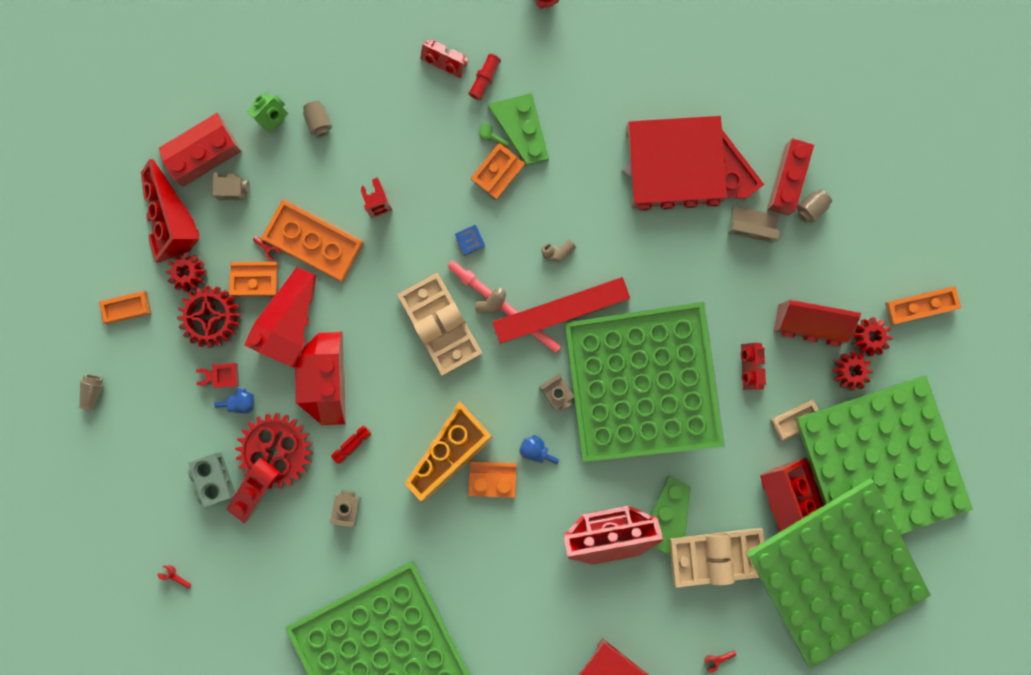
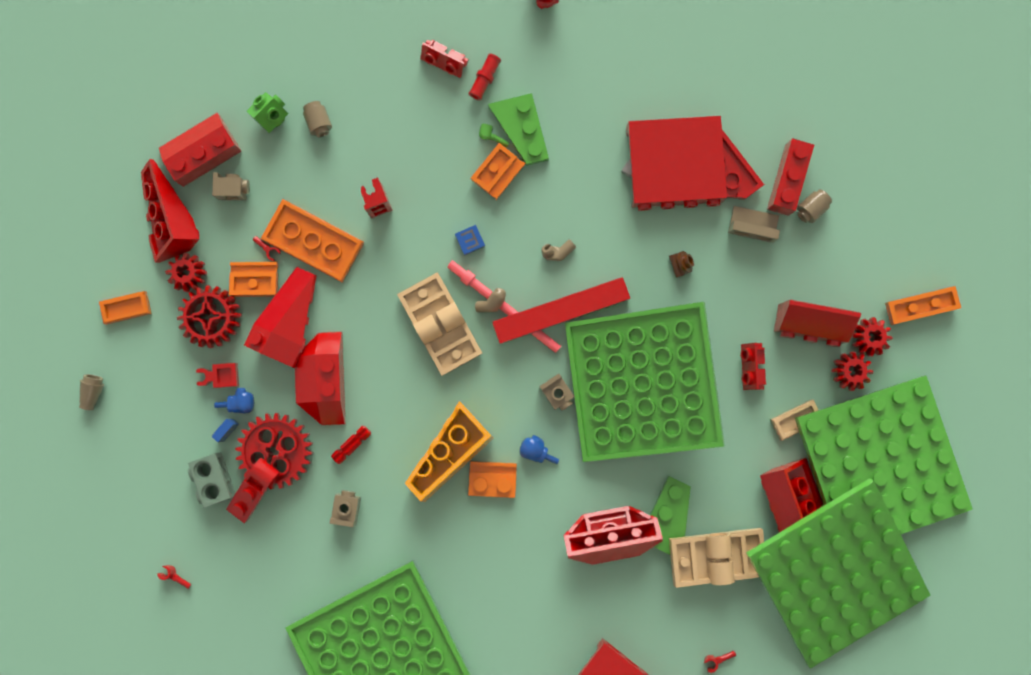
none -> blue tile [212,419,239,442]
none -> reddish brown plate [669,251,694,278]

